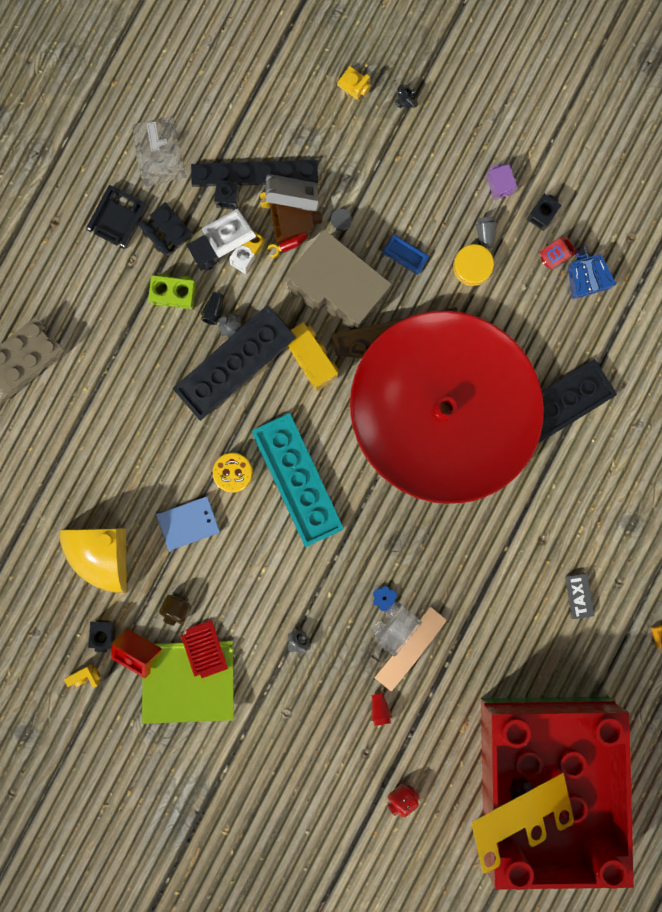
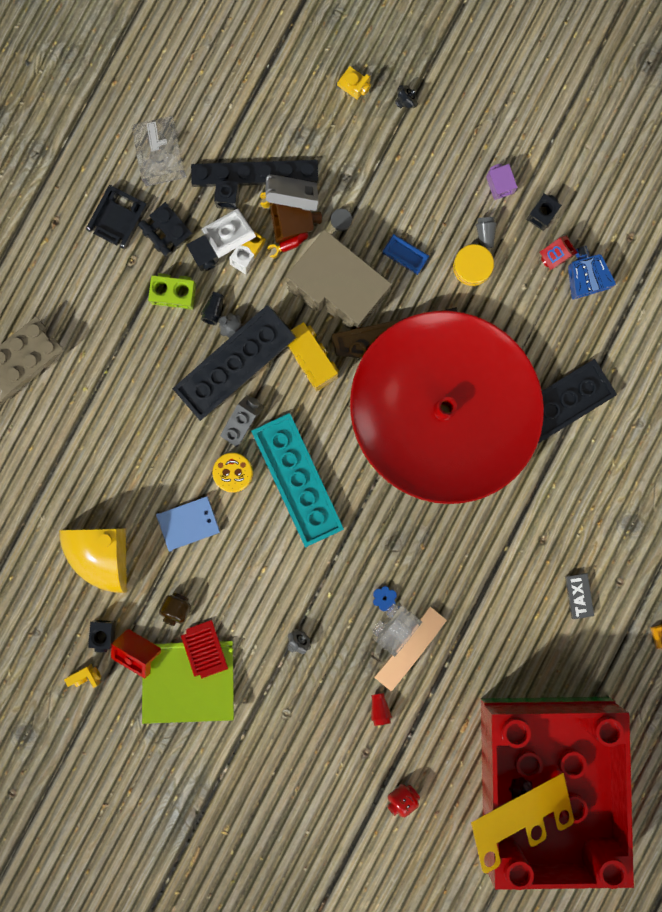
none -> dark grey bracket [220,395,265,447]

